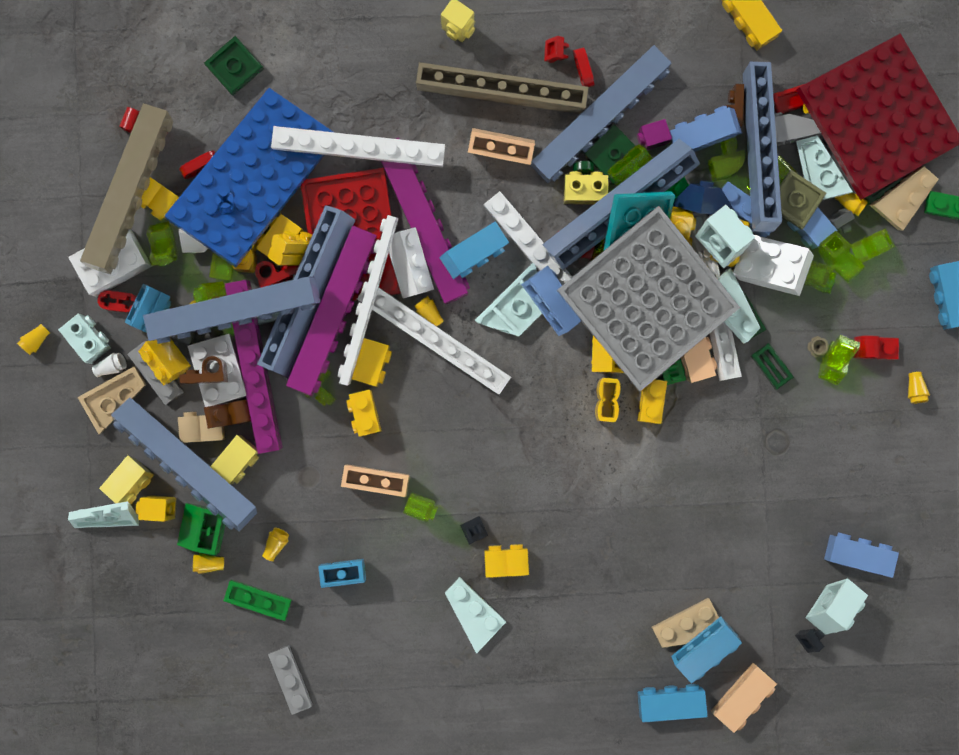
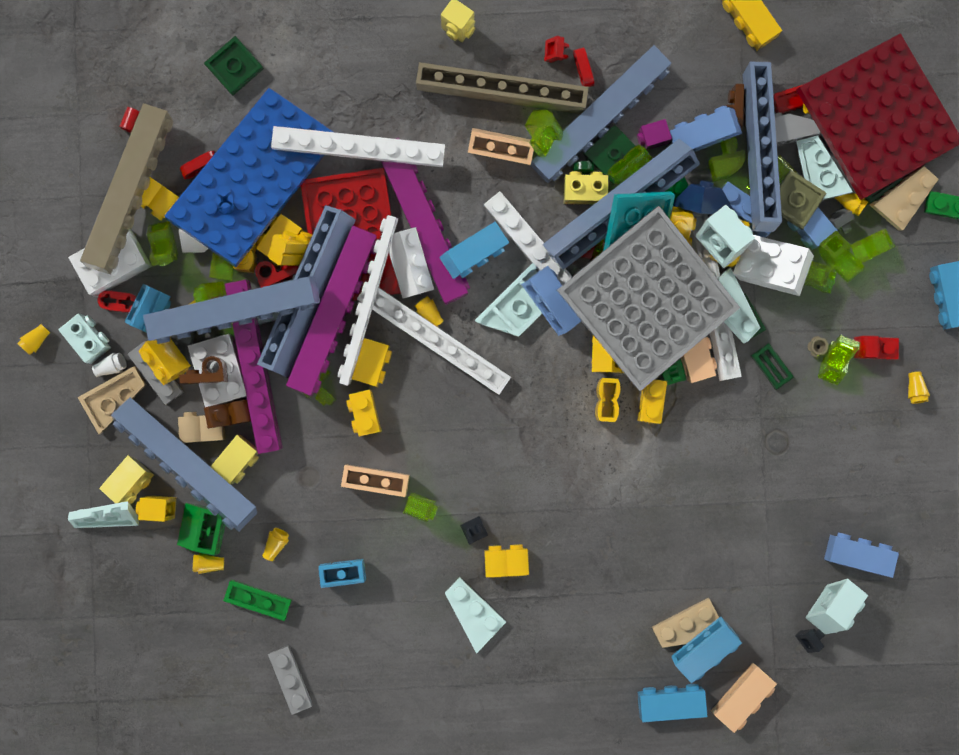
none -> clear neon green brick [525,110,563,157]

